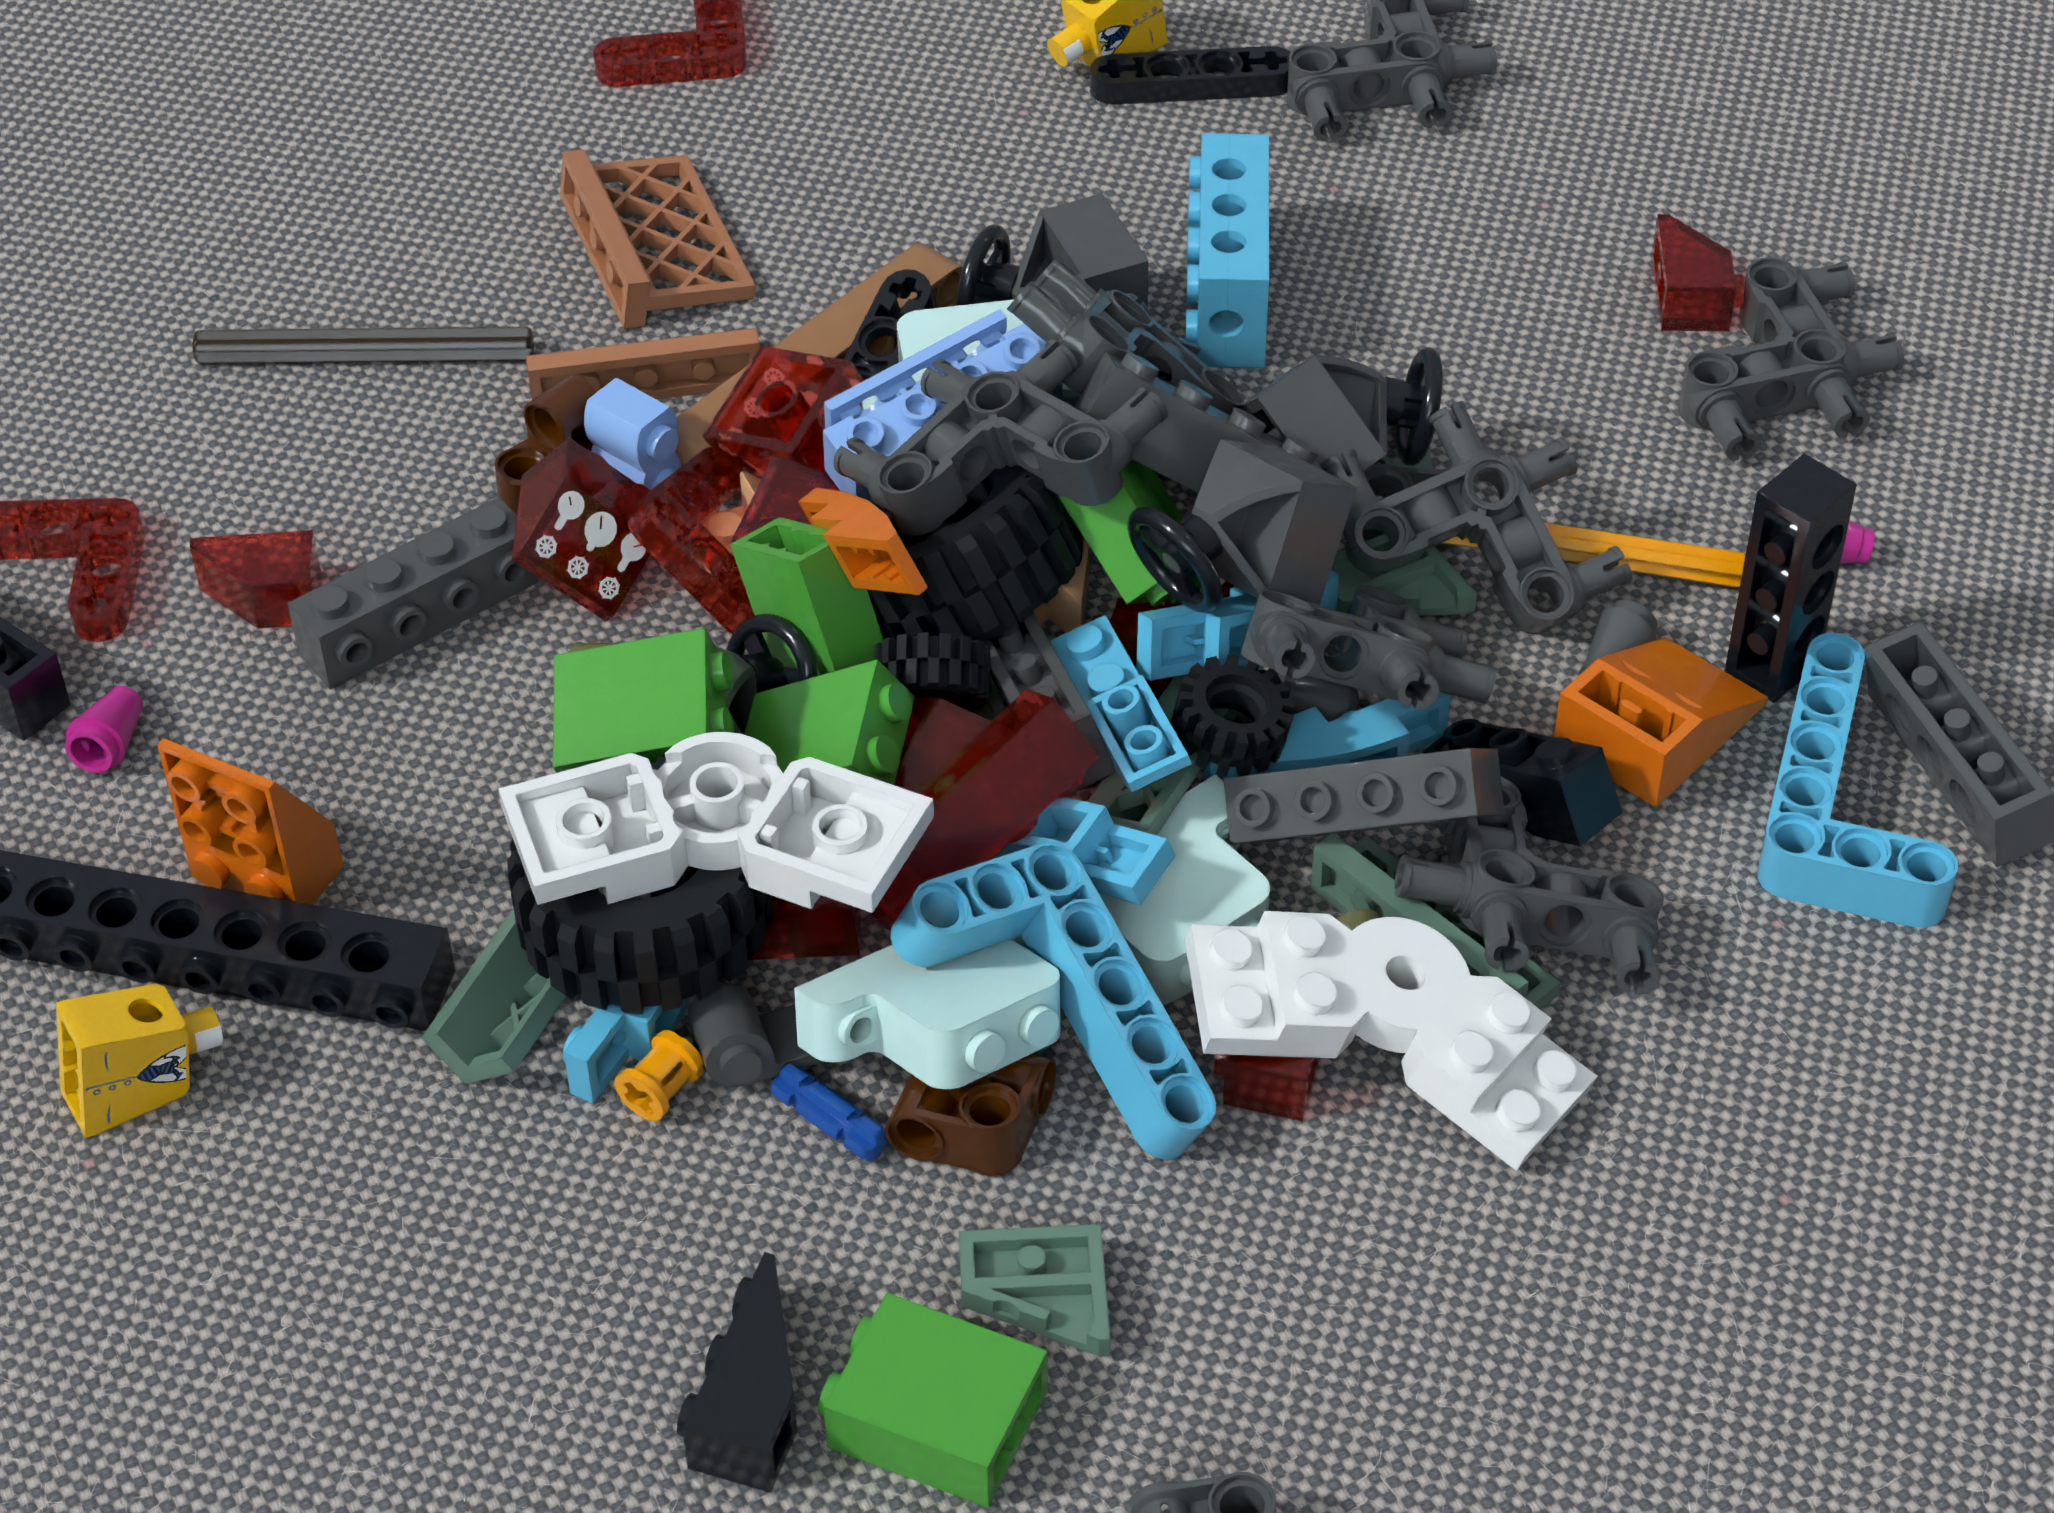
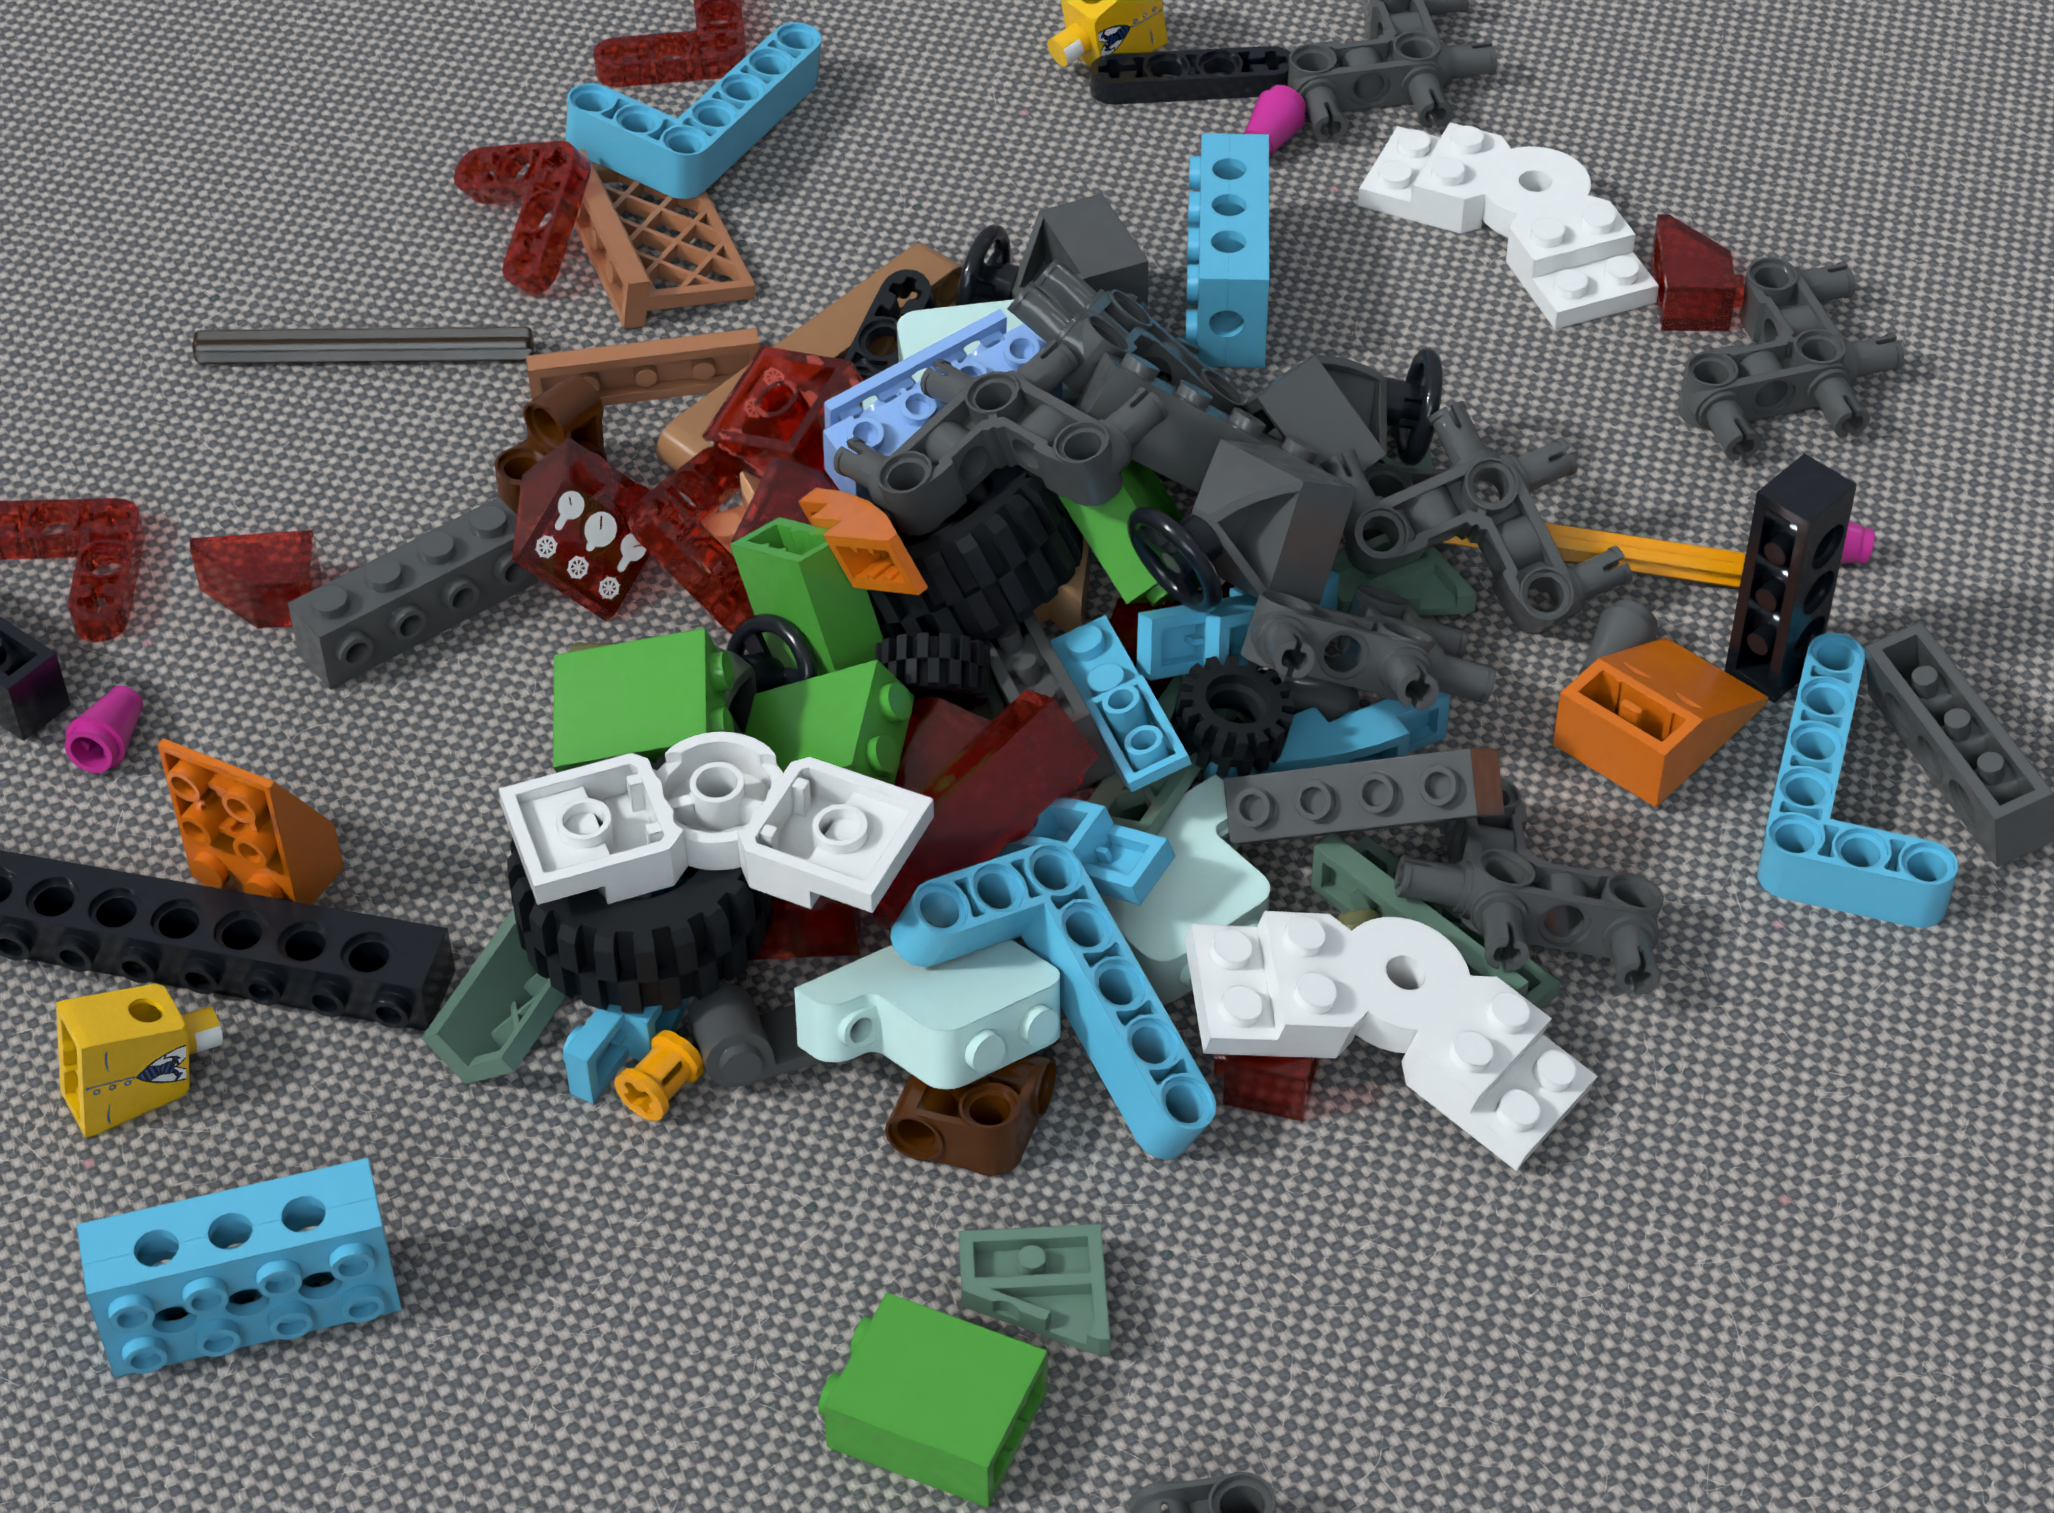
light blue brick [584,378,683,517] -> none
black slope [677,1252,797,1493] -> none
blue axle [771,1064,889,1161] -> none
black slope [1423,719,1623,847] -> none
none -> medium azure brick [76,1158,402,1378]
none -> clear red beam [454,141,591,296]
none -> medium azure beam [566,22,822,199]
none -> dark pink cone [1244,85,1307,157]
none -> white plate [1358,122,1659,330]

